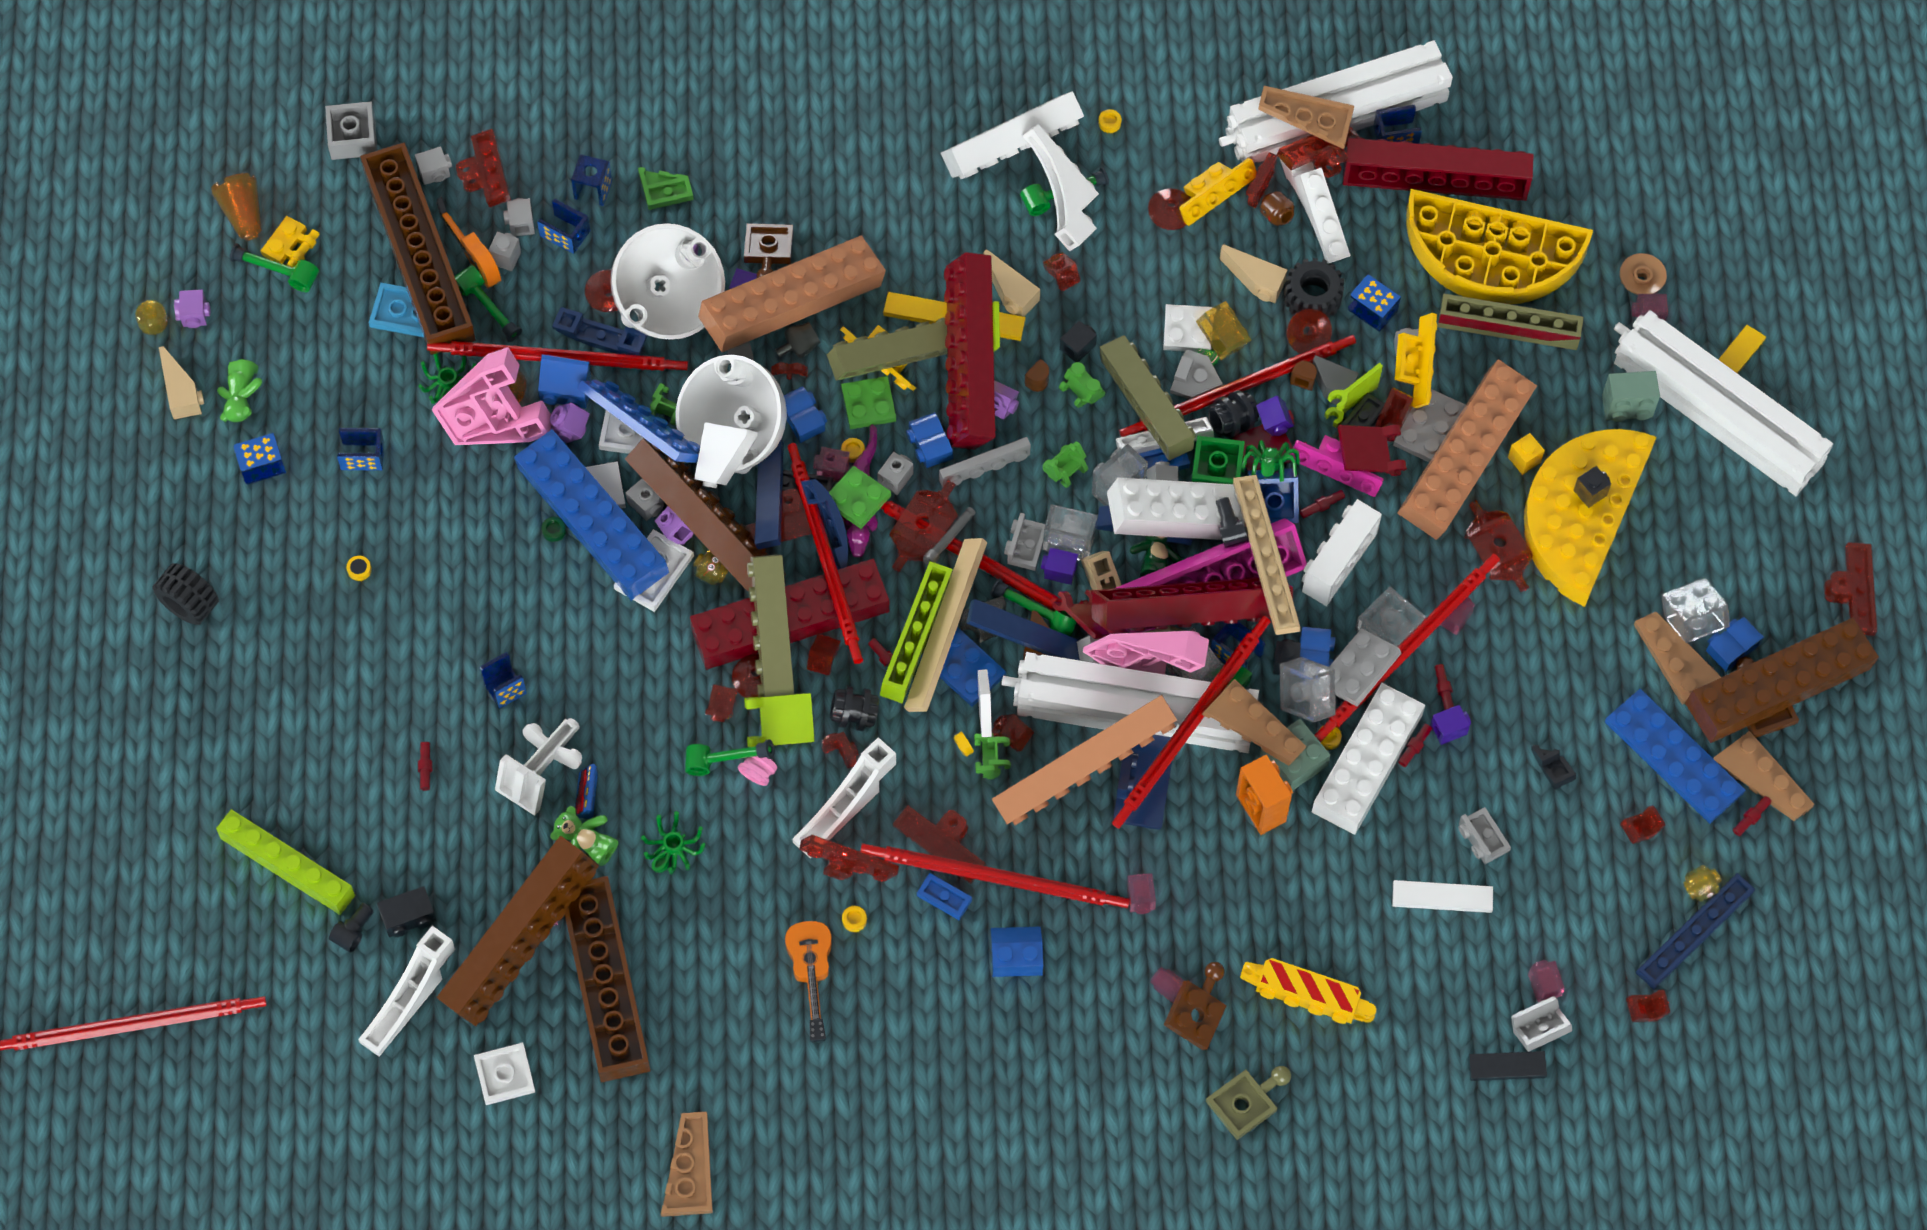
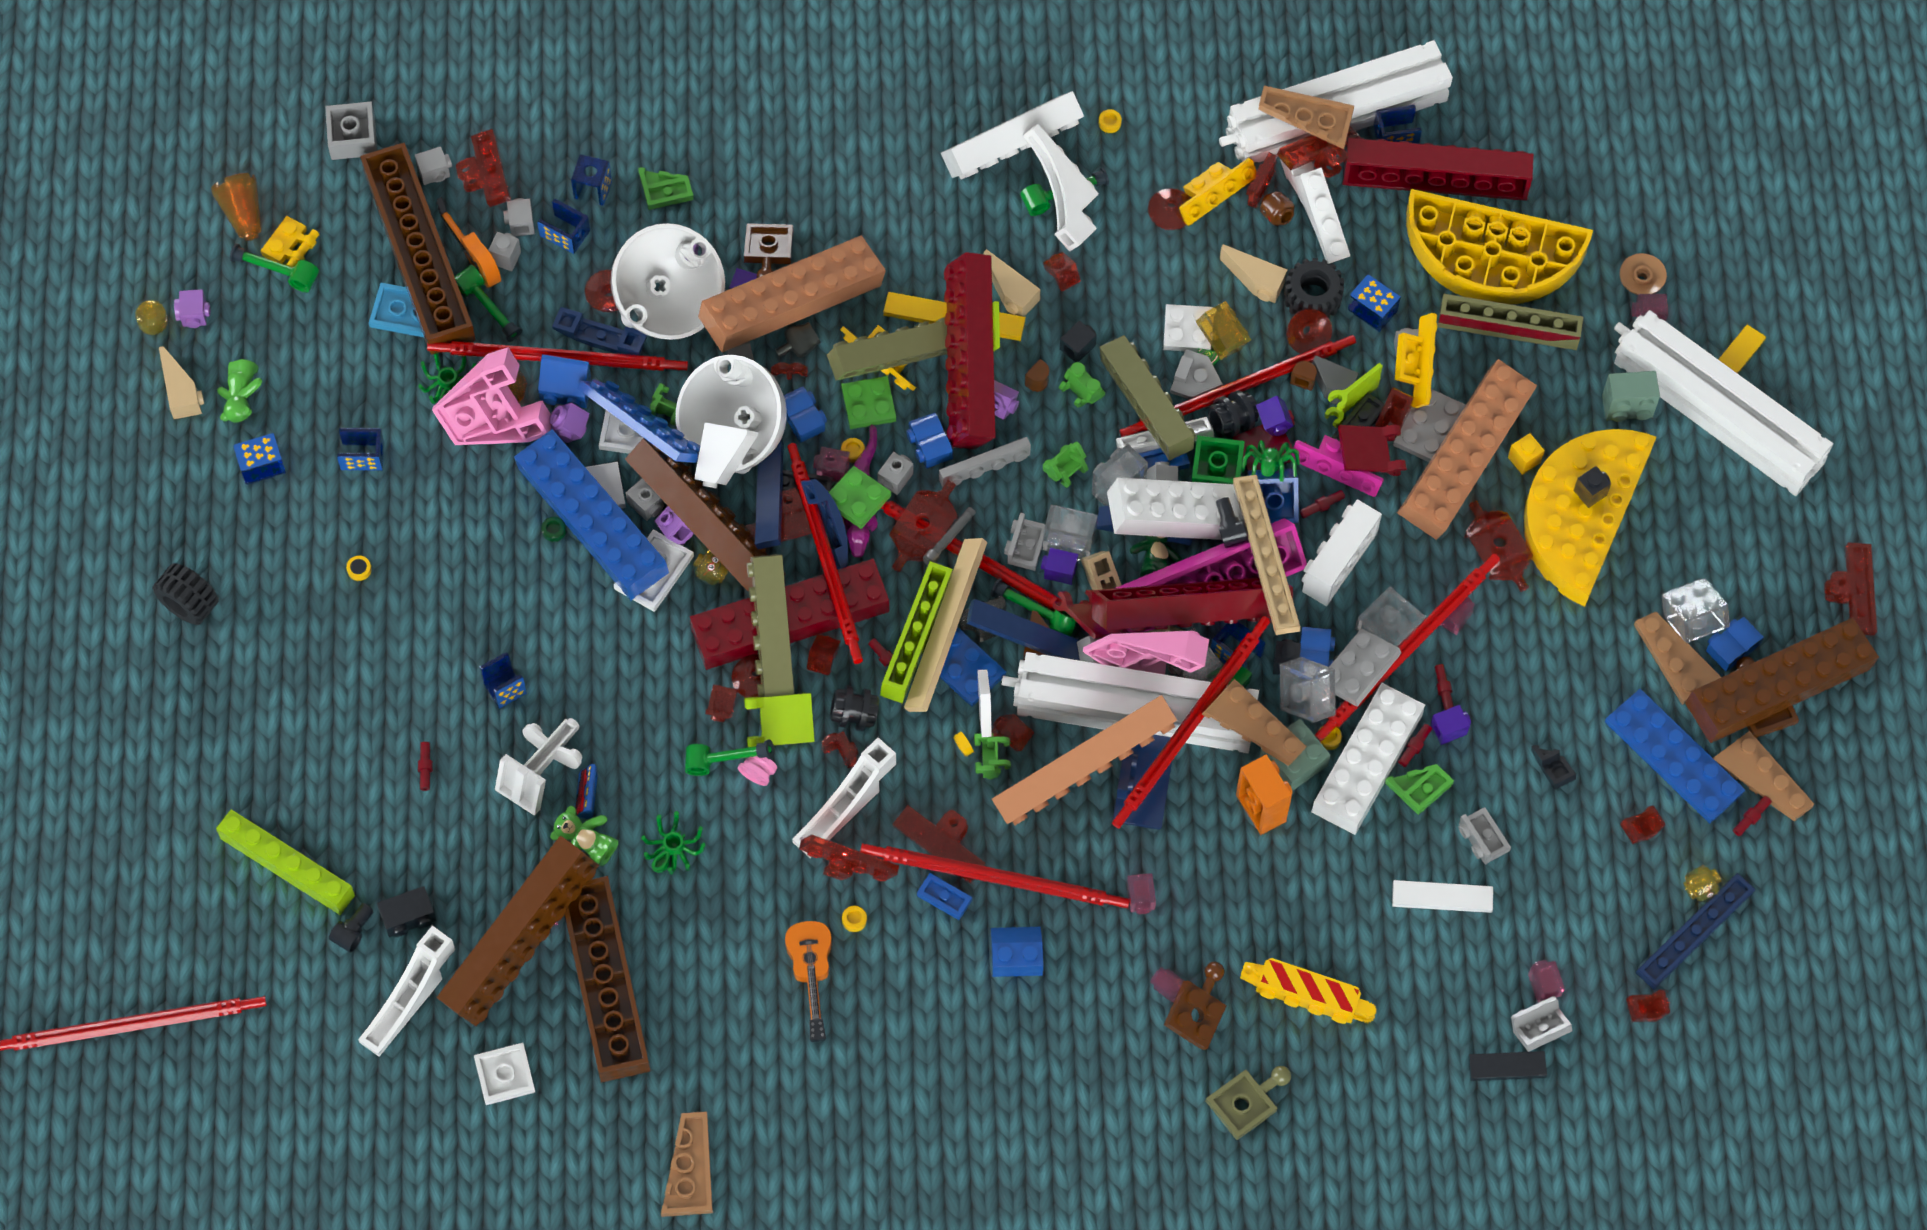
none -> bright green wing [1385,764,1454,815]

